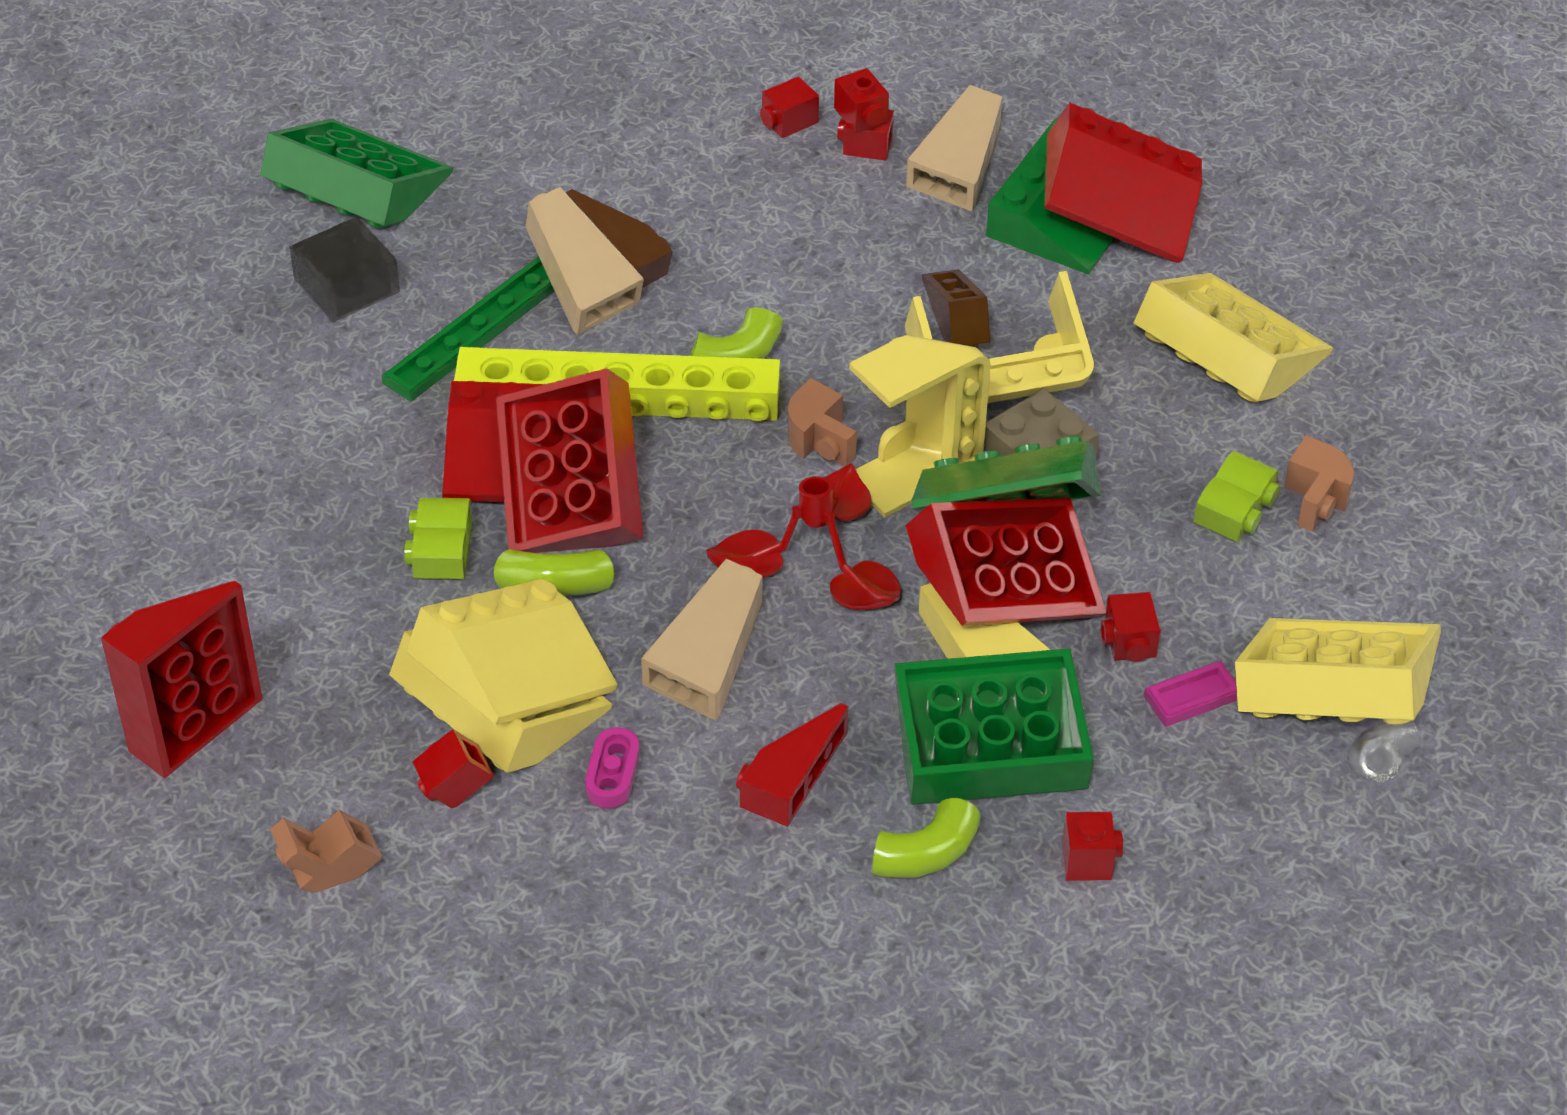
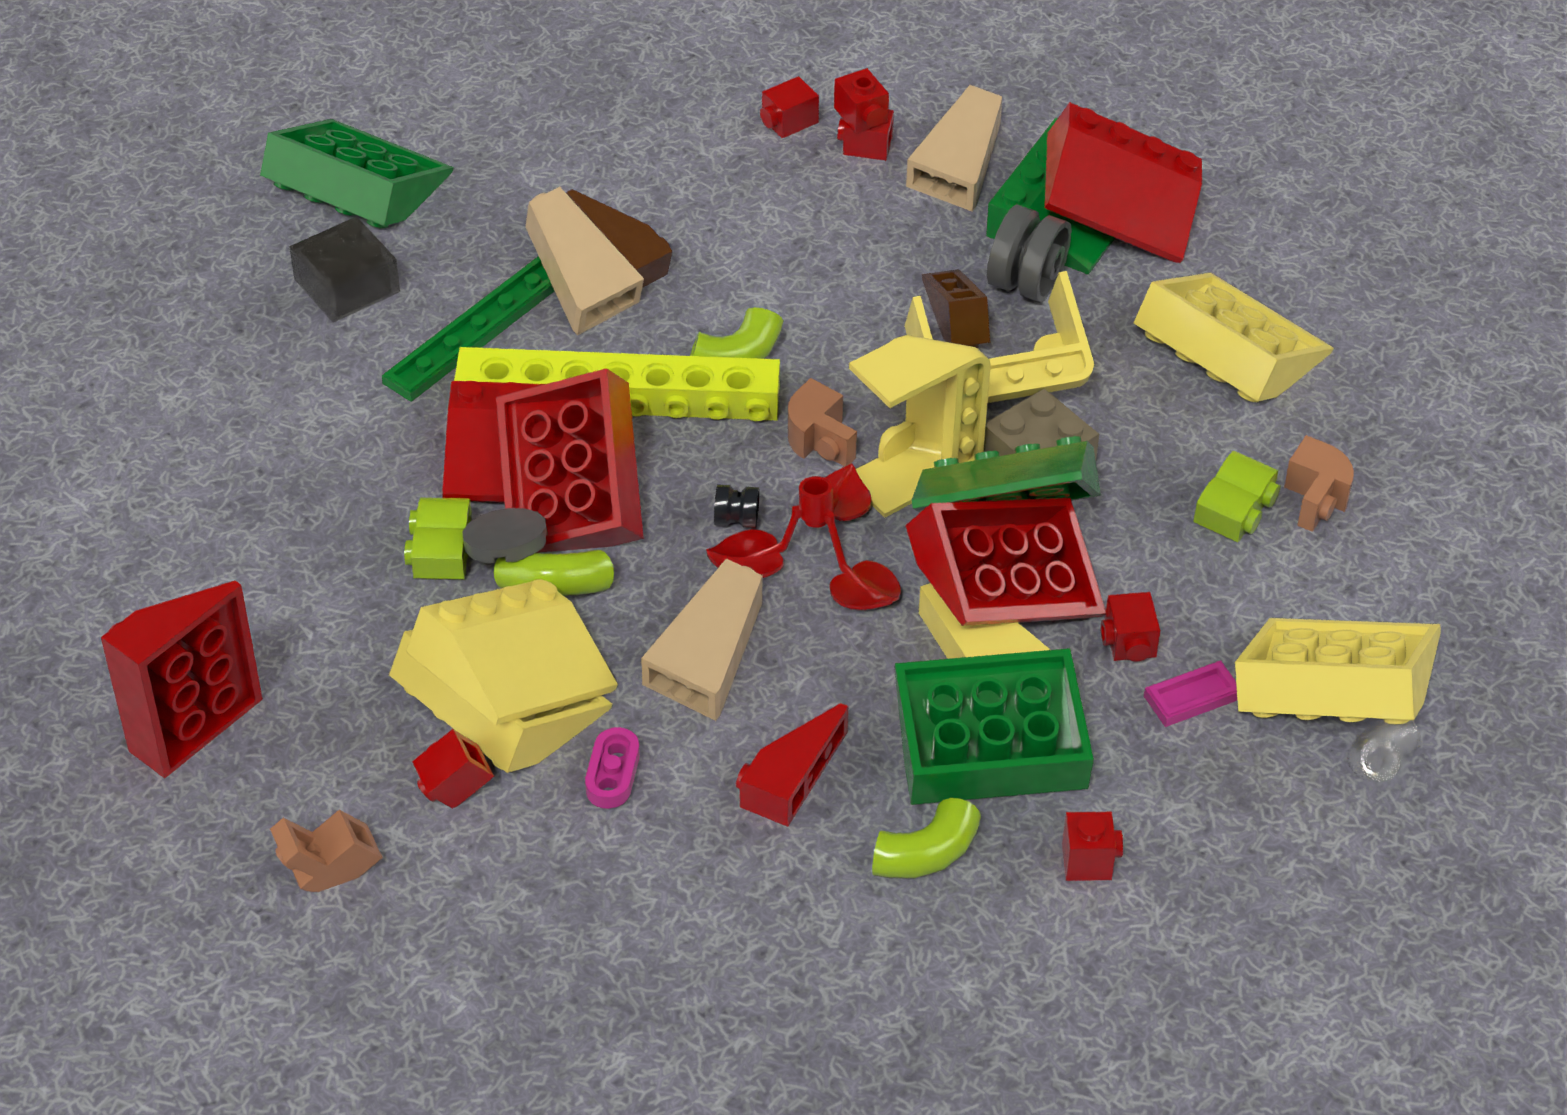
none -> dark grey tile [463,508,548,564]
none -> black wheel [714,484,760,528]
none -> dark grey wheel [987,204,1072,302]

